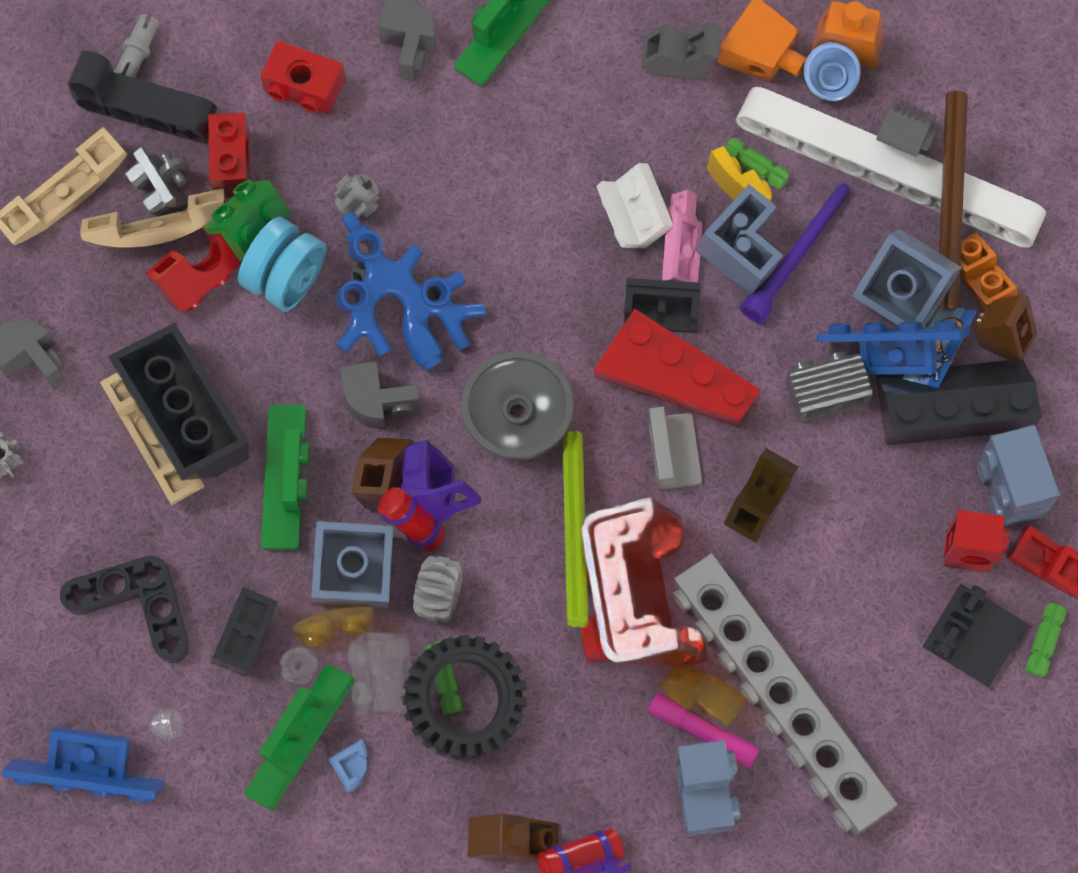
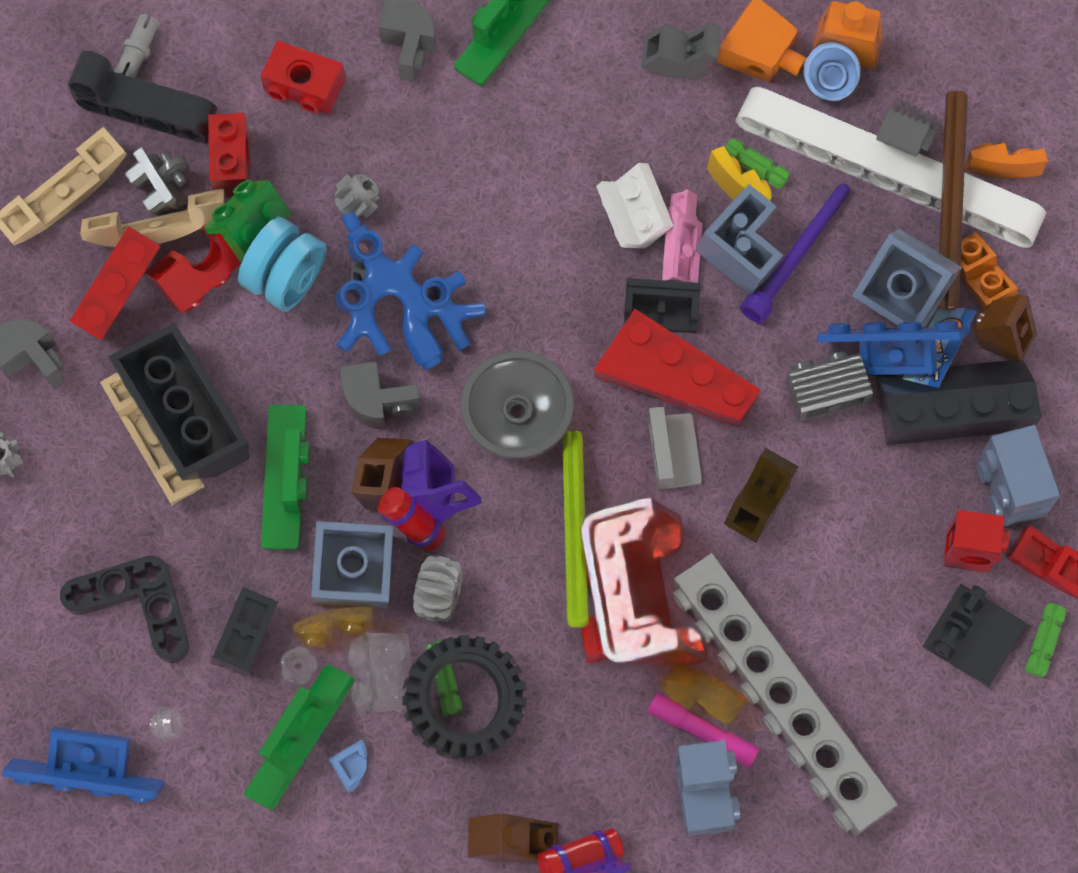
none -> red arch [69,226,161,341]
none -> orange slope [965,143,1048,178]

